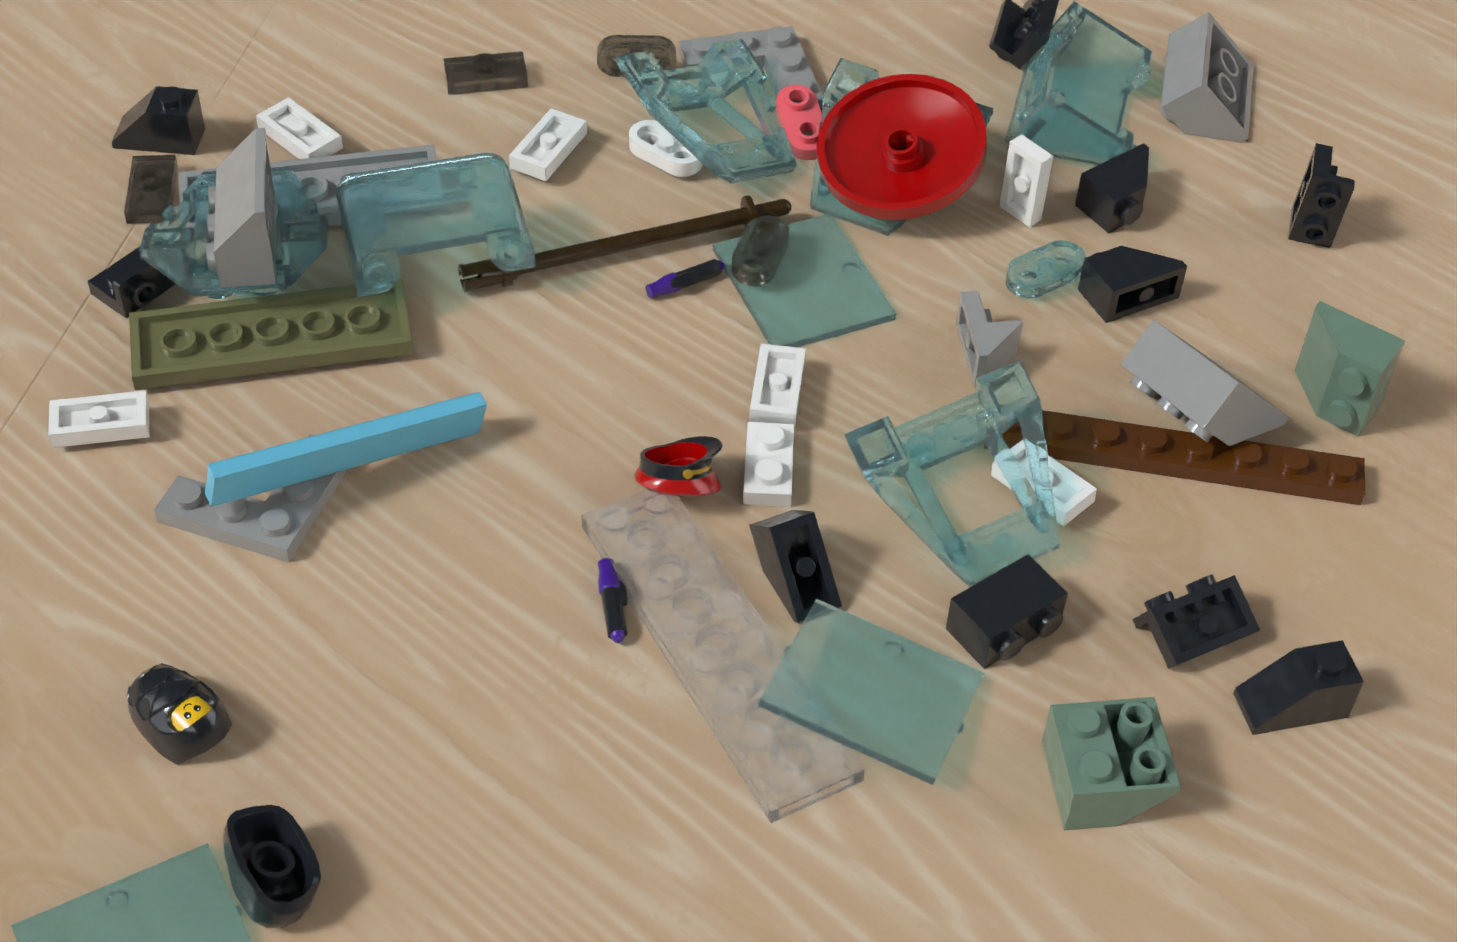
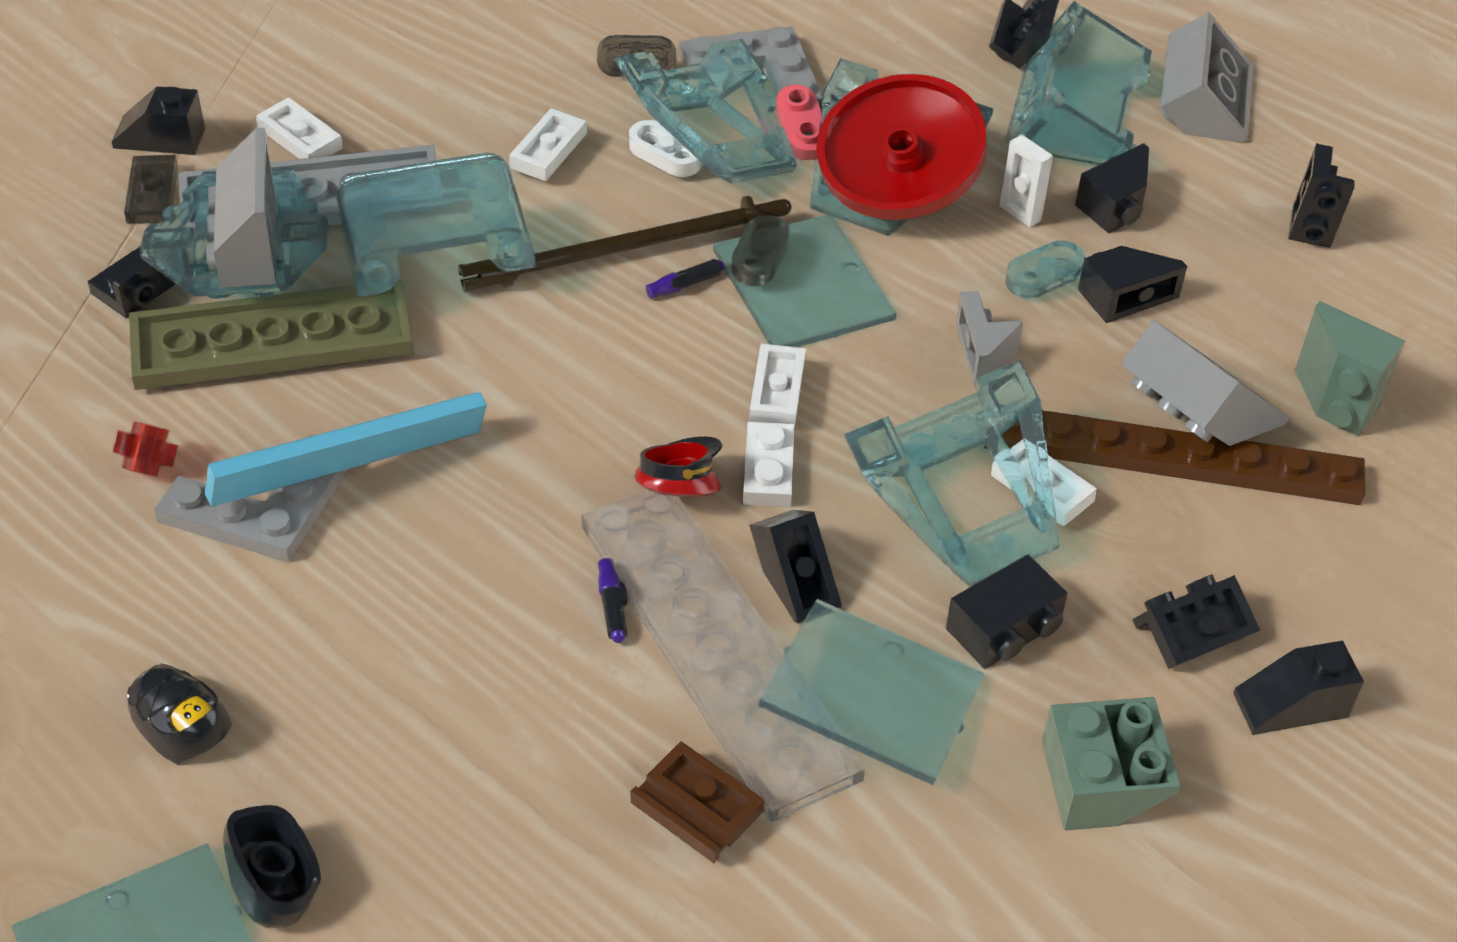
white plate [48,390,149,448] -> none
clear smoke plate [443,51,528,95] -> none
none -> clear red gear [113,421,178,477]
none -> reddish brown plate [630,741,765,863]

